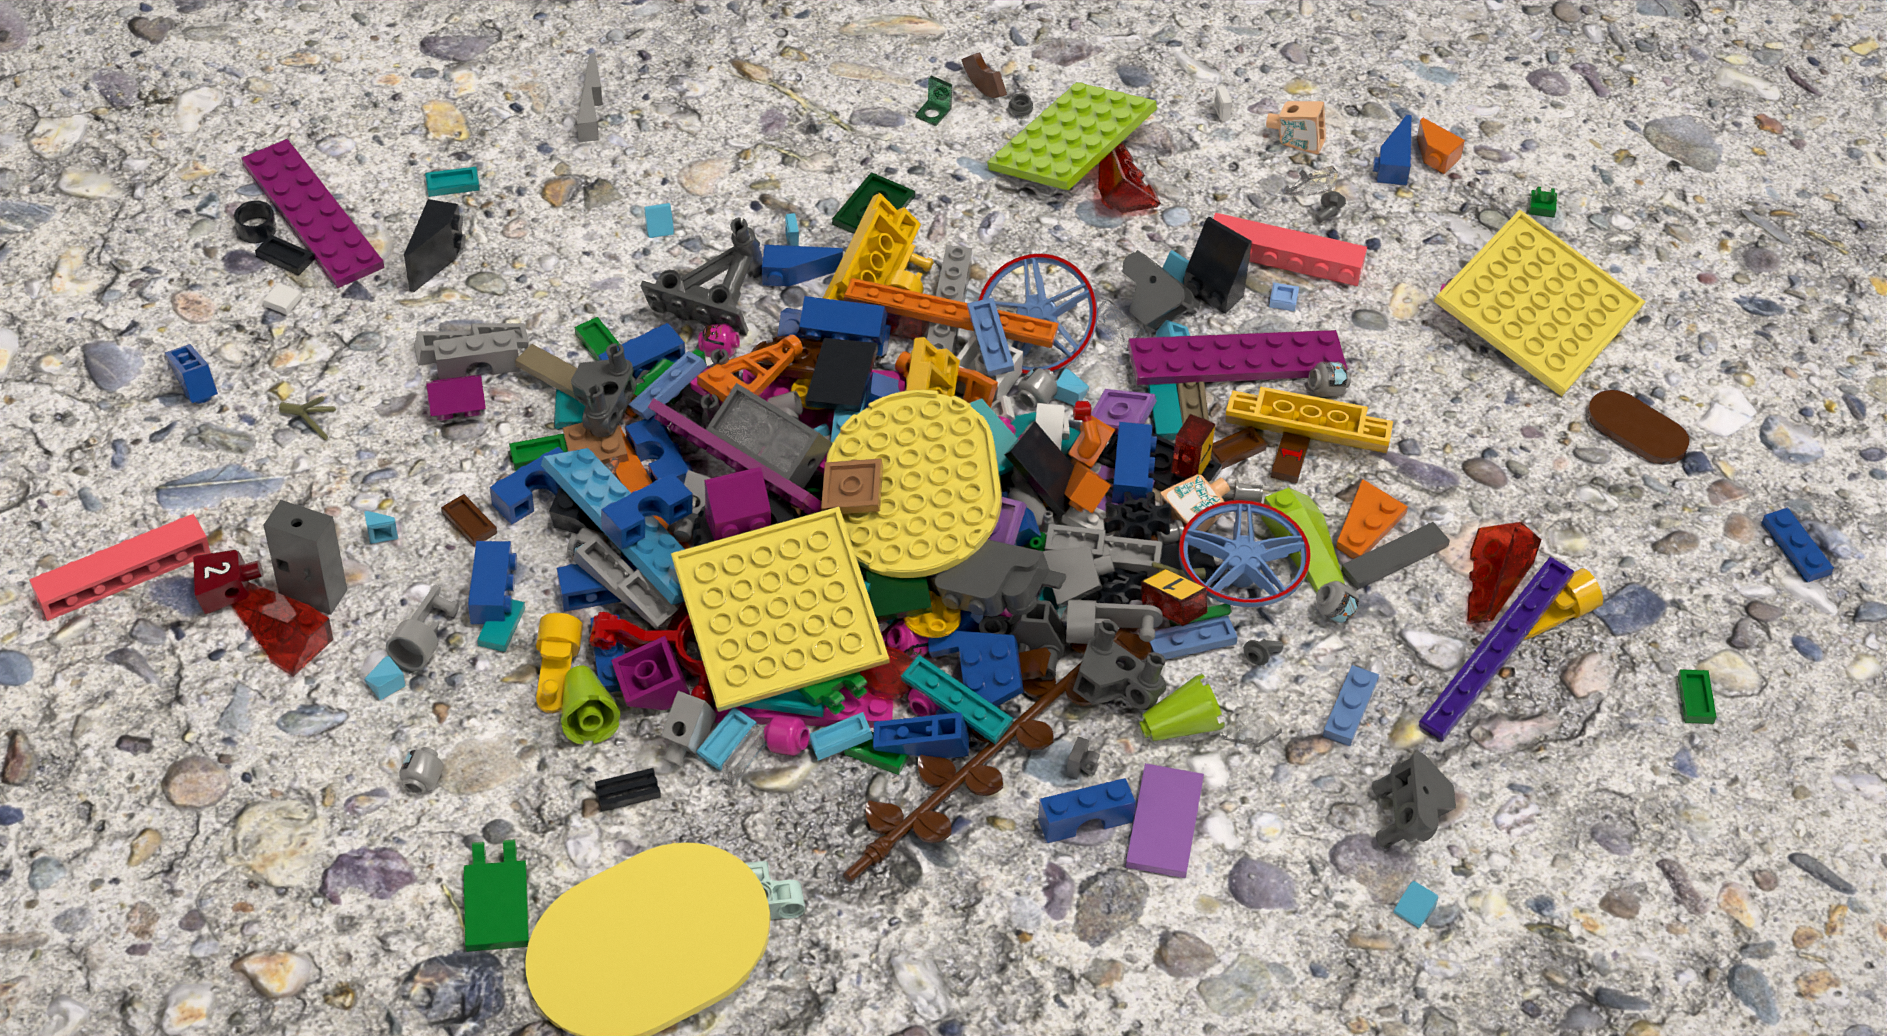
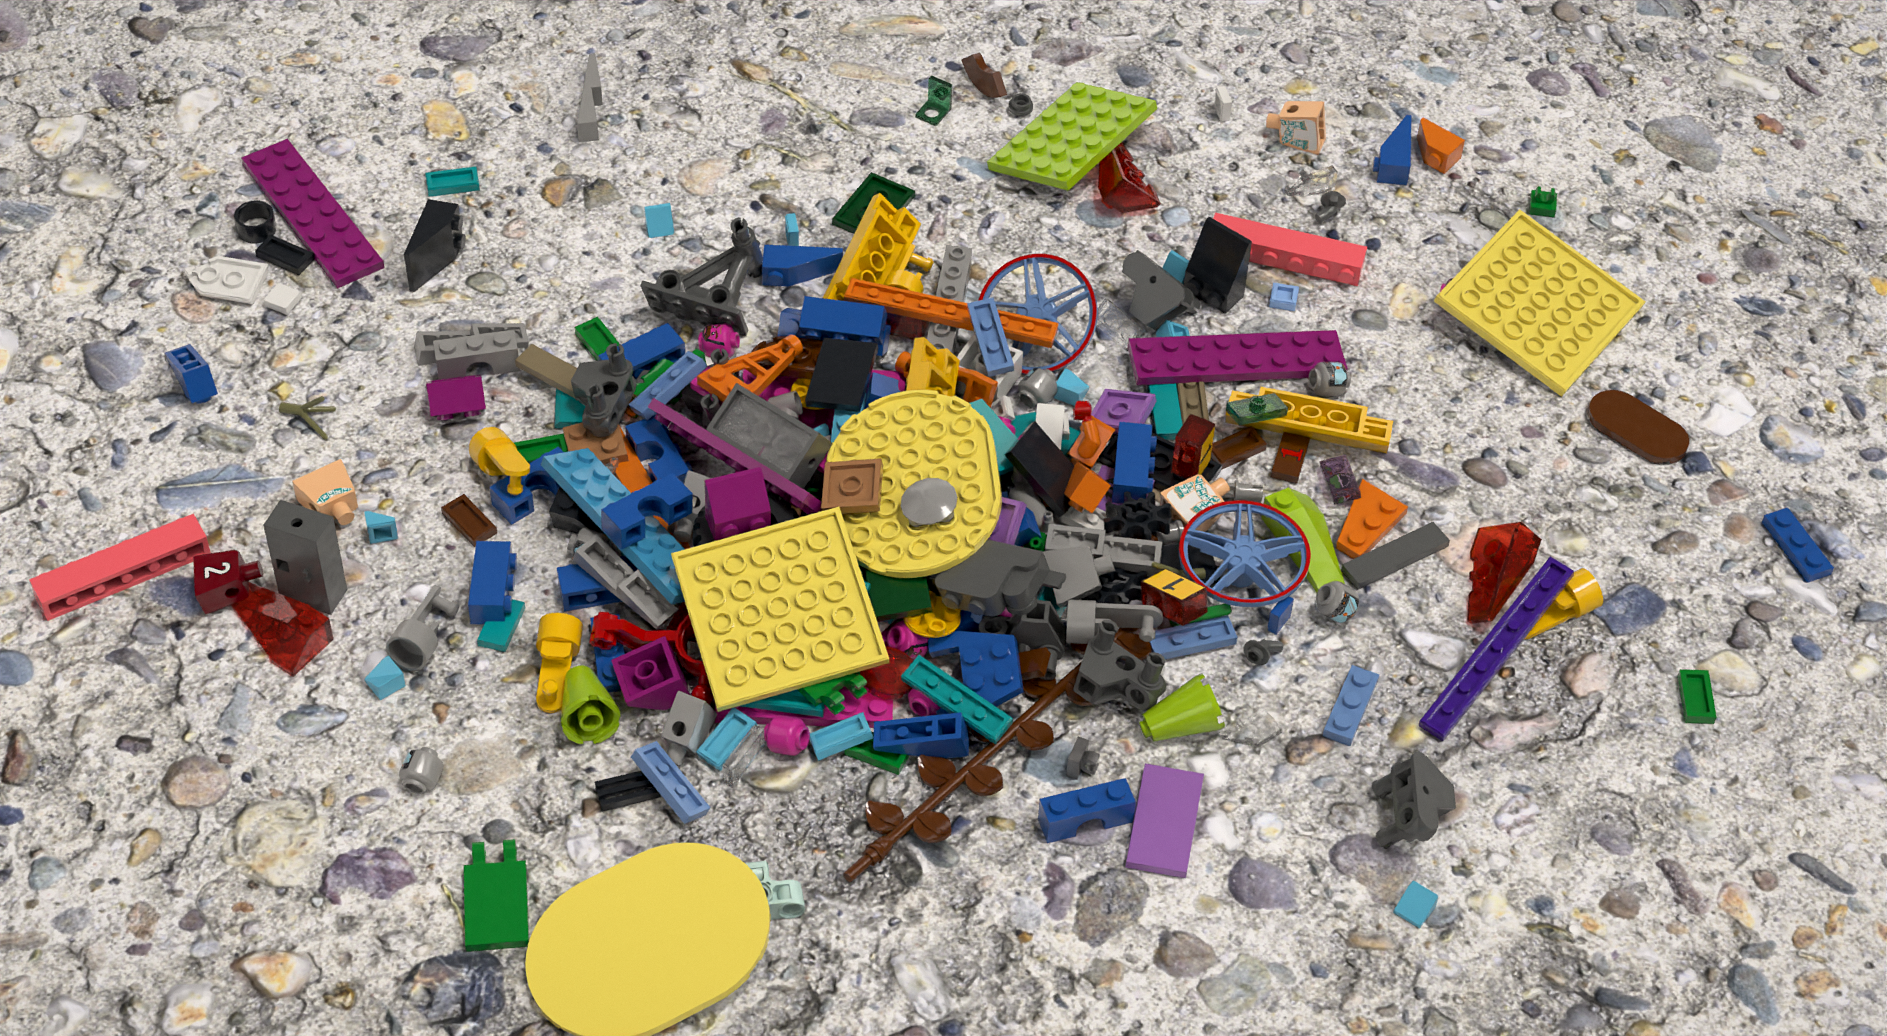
none -> white tile [183,256,269,304]
none -> light nougat torso [292,459,358,525]
none -> yellow piece [469,427,530,495]
none -> medium blue plate [631,741,711,824]
none -> light grey dish [900,478,958,527]
none -> clear green plate [1226,393,1288,426]
none -> blue tile [1267,596,1294,635]
none -> tile [1319,454,1361,505]

